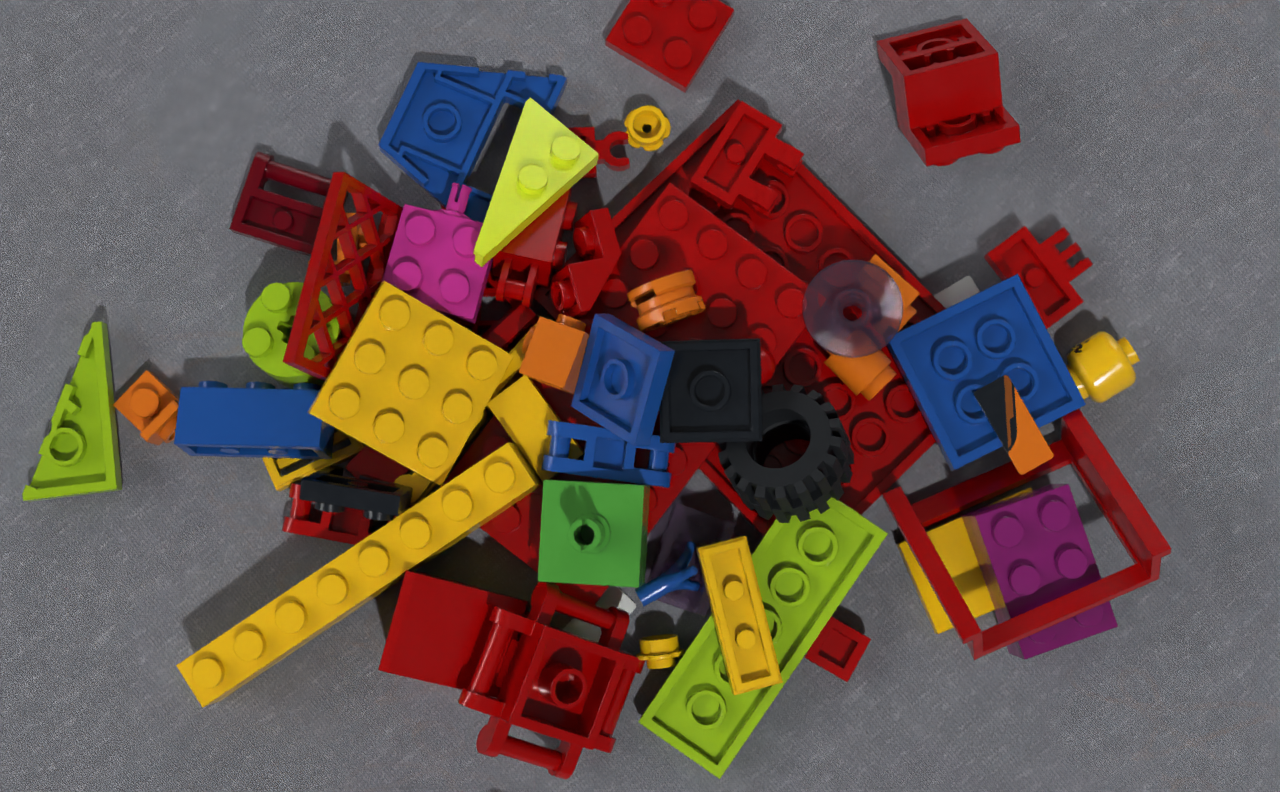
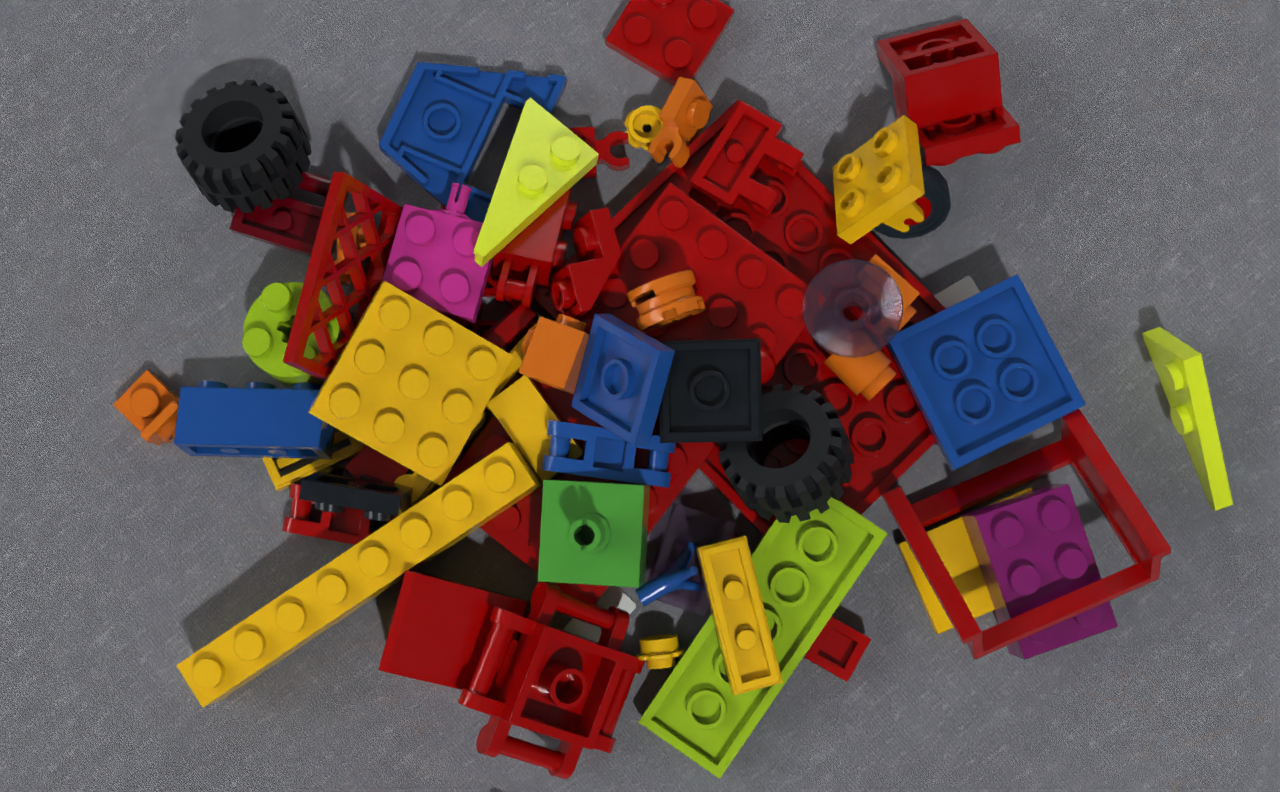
lime wing [22,321,122,502] -> none
sticker [974,375,1054,475] -> none
red hinge [984,226,1093,329] -> none
yellow head [1066,331,1140,403] -> none
none -> black tyre [175,80,312,213]
none -> orange plate [649,77,713,168]
none -> yellow plate [833,115,951,245]
none -> neon yellow wing [1142,327,1233,511]

